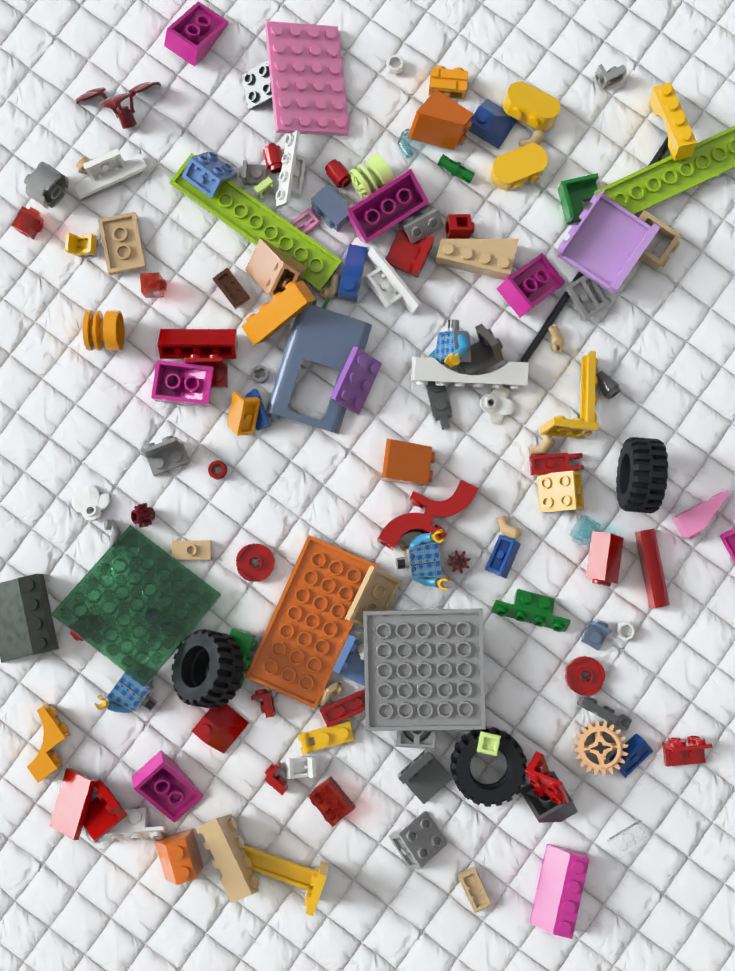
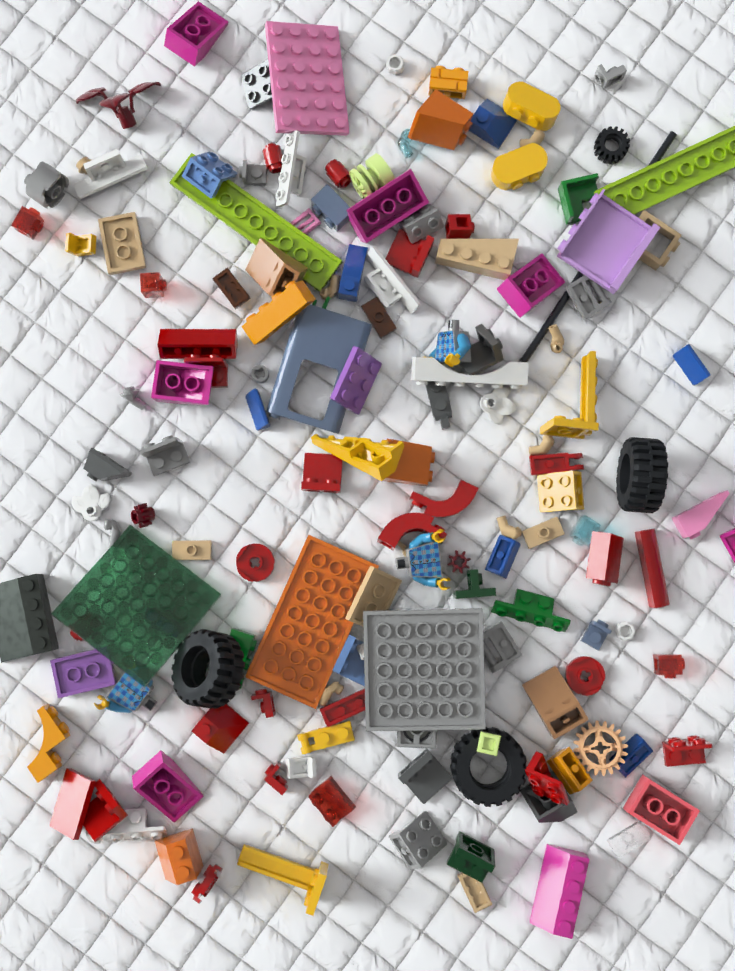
light orange wheel [82,310,125,351] -> none
tan wedge [196,814,259,903] -> none
red plate [208,460,228,480] -> none
light orange panel [227,391,261,436] -> none
yellowish green tile [254,177,274,199] -> none
green pin [437,154,475,184] -> none
dark grey hinge [577,696,632,731] -> none
dark grey cone [596,370,621,399] -> none
yellow arch [649,82,697,161] -> none
none -> medium lavender plate [50,646,117,698]
none -> dark grey slope [83,448,132,481]
none -> light grey plate [120,386,146,410]
none -> red plate [191,864,223,904]
none -> red bracket [301,453,343,493]
none -> yellow wedge [311,434,404,481]
none -> reddish brown plate [361,297,397,339]
none -> dark green bracket [447,831,495,883]
none -> dark green bracket [453,569,496,599]
none -> light grey plate [483,621,522,673]
none -> tan plate [522,517,565,549]
none -> medium nougat slope [522,666,589,739]
none -> light orange brick [547,746,593,795]
none -> black tyre [594,126,630,164]
none -> coral brick [623,774,700,845]
none -> clear red brick [653,653,685,678]
none -> blue slope [673,344,710,385]

